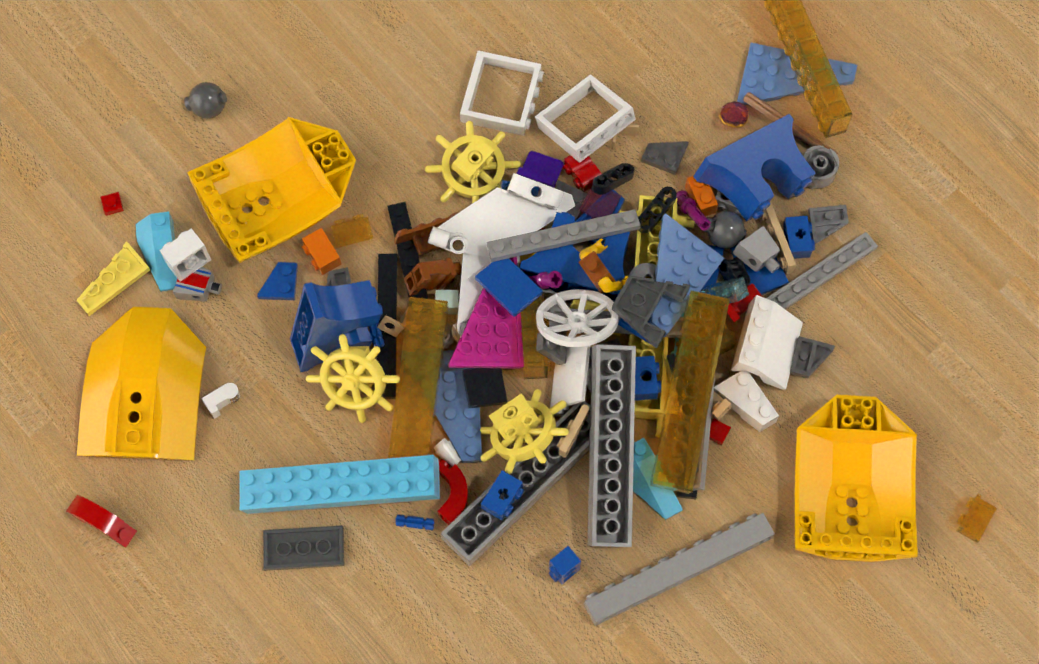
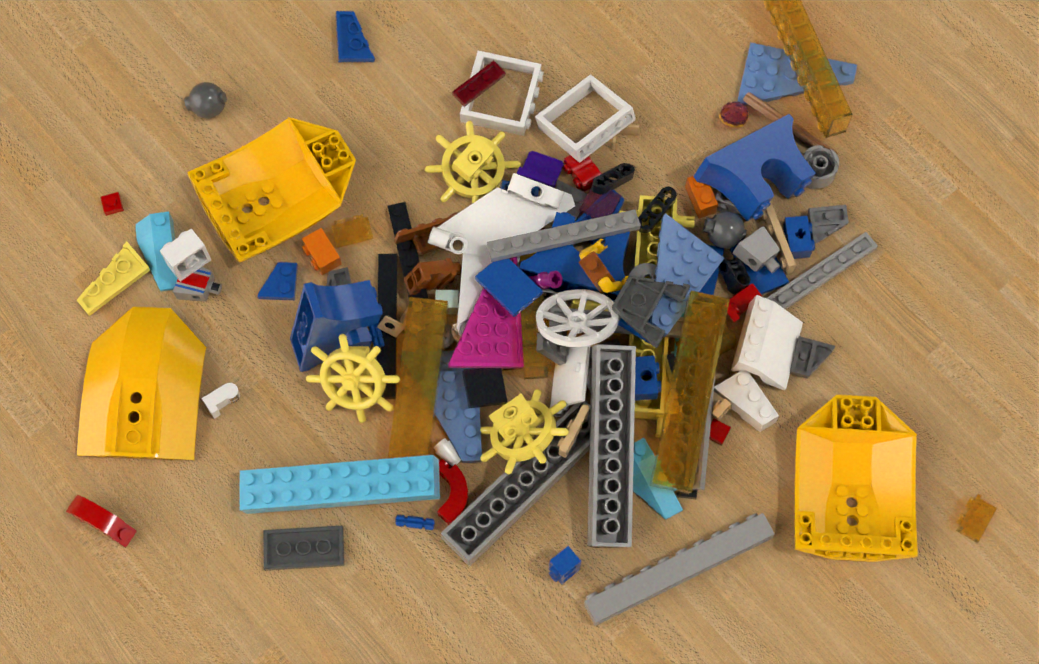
blue brick [481,470,524,521] -> none
flat silver wing [641,141,689,175] -> none
magenta pin [676,190,711,231] -> none
clear light blue brick [700,277,749,308] -> none
none -> blue wing [336,11,375,62]
none -> dark red tile [452,60,506,107]

